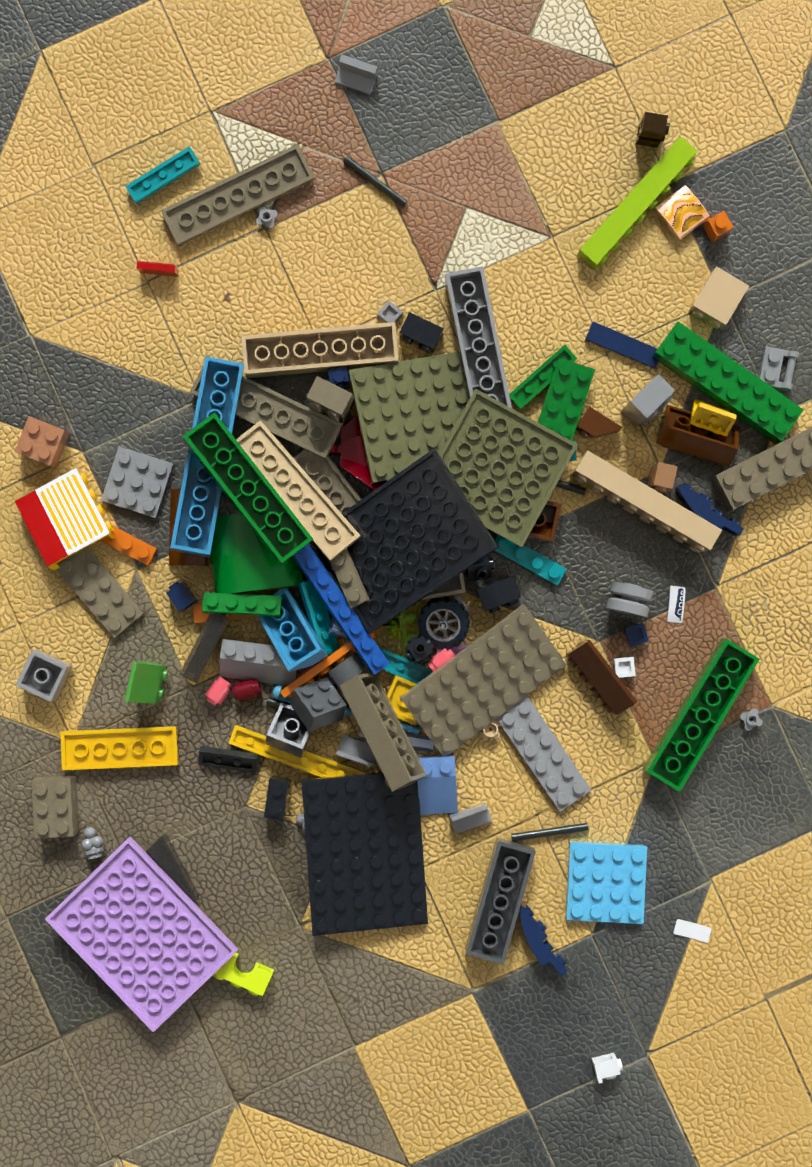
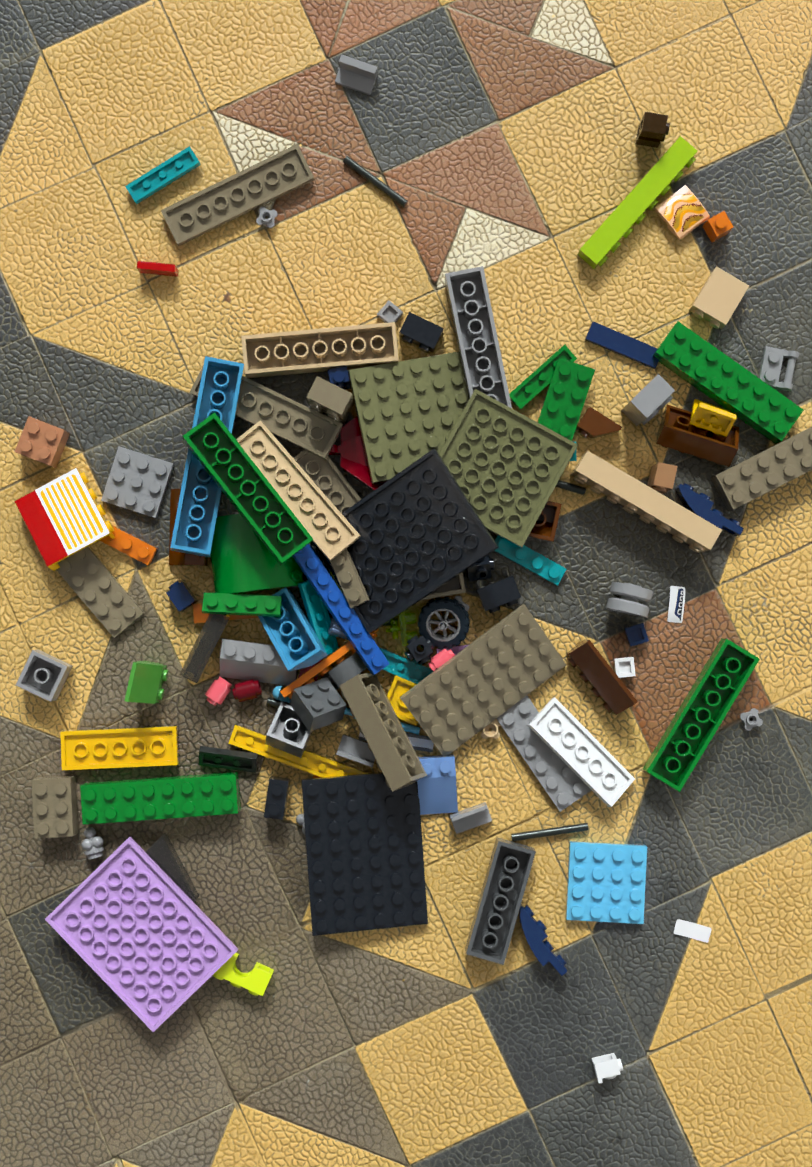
none -> green brick [80,772,241,825]
none -> white plate [528,697,635,807]

